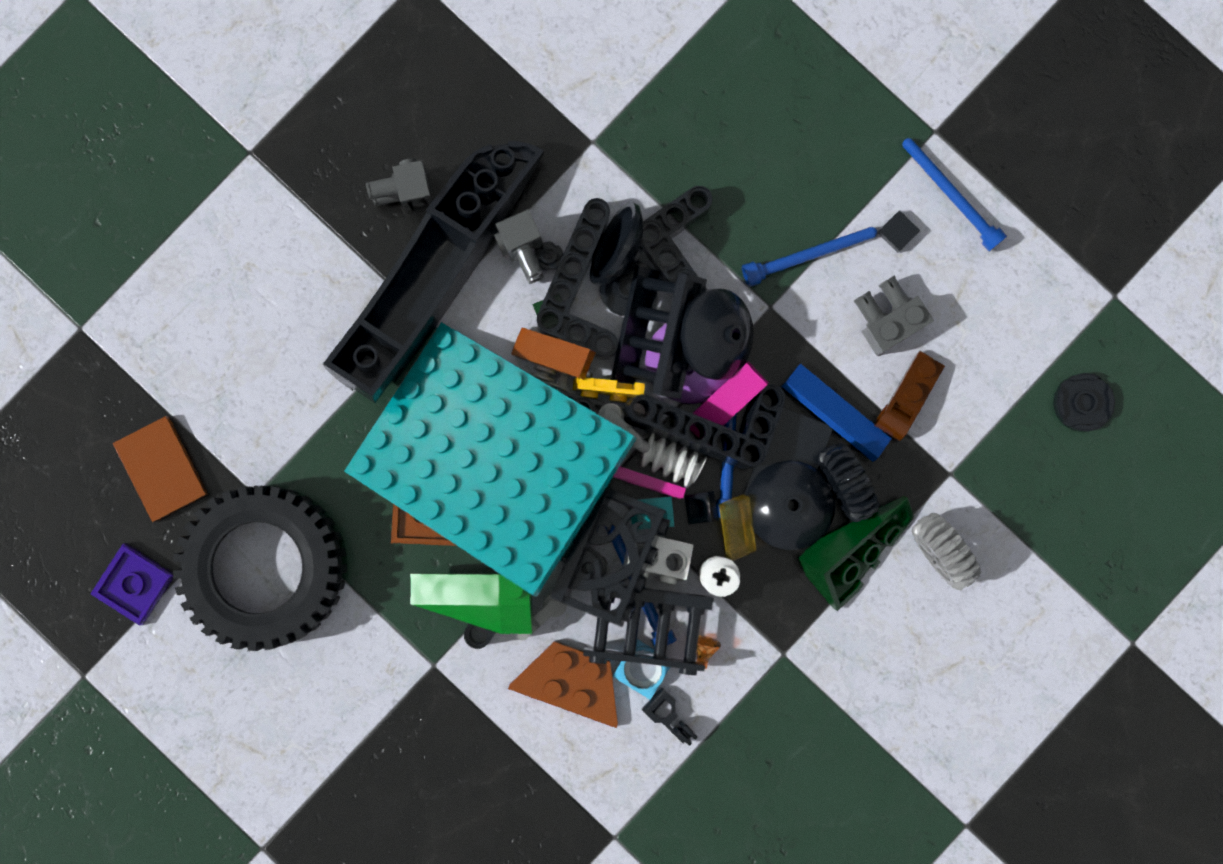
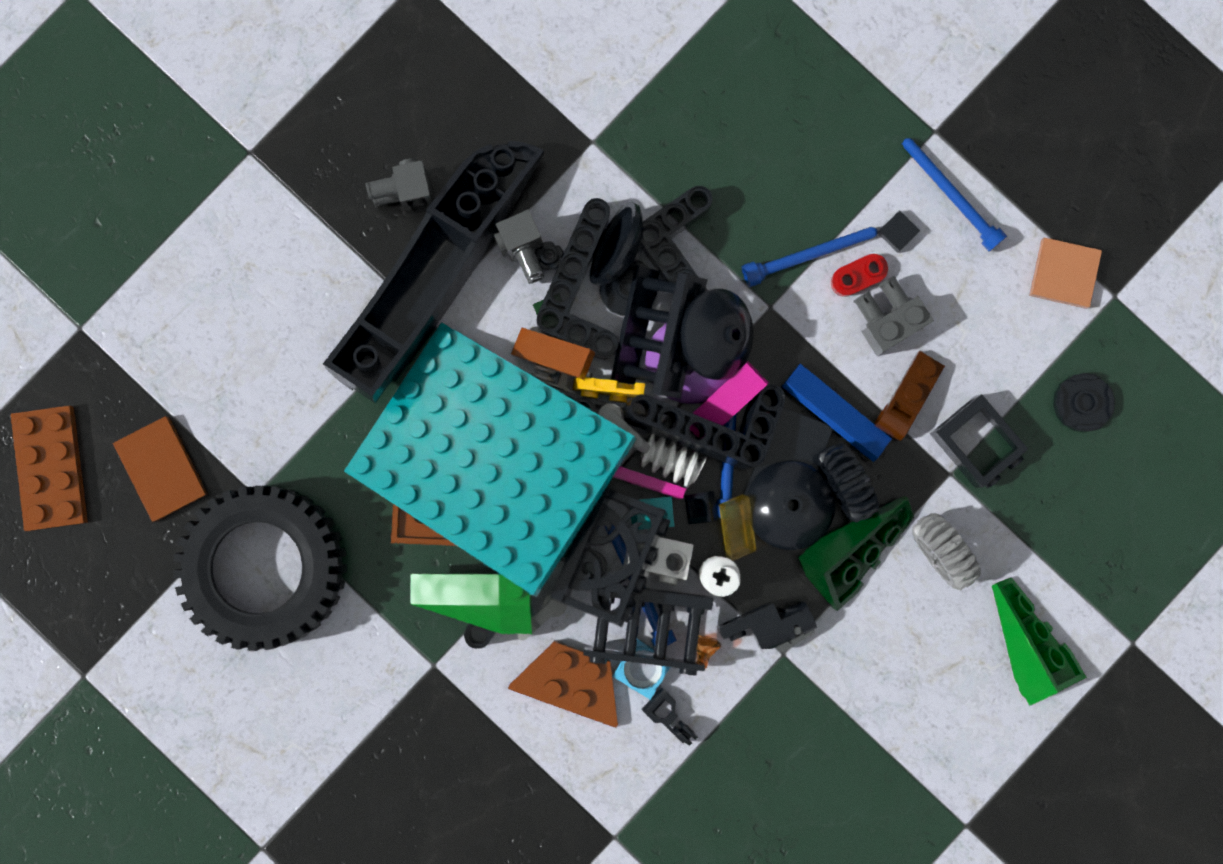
dark purple tile [90,543,173,626] -> none
none -> dark orange plate [10,406,88,531]
none -> black plate [717,601,817,652]
none -> red plate [831,254,888,297]
none -> black window [930,394,1028,489]
none -> green wedge [992,577,1087,706]
none -> nougat tile [1029,237,1102,309]

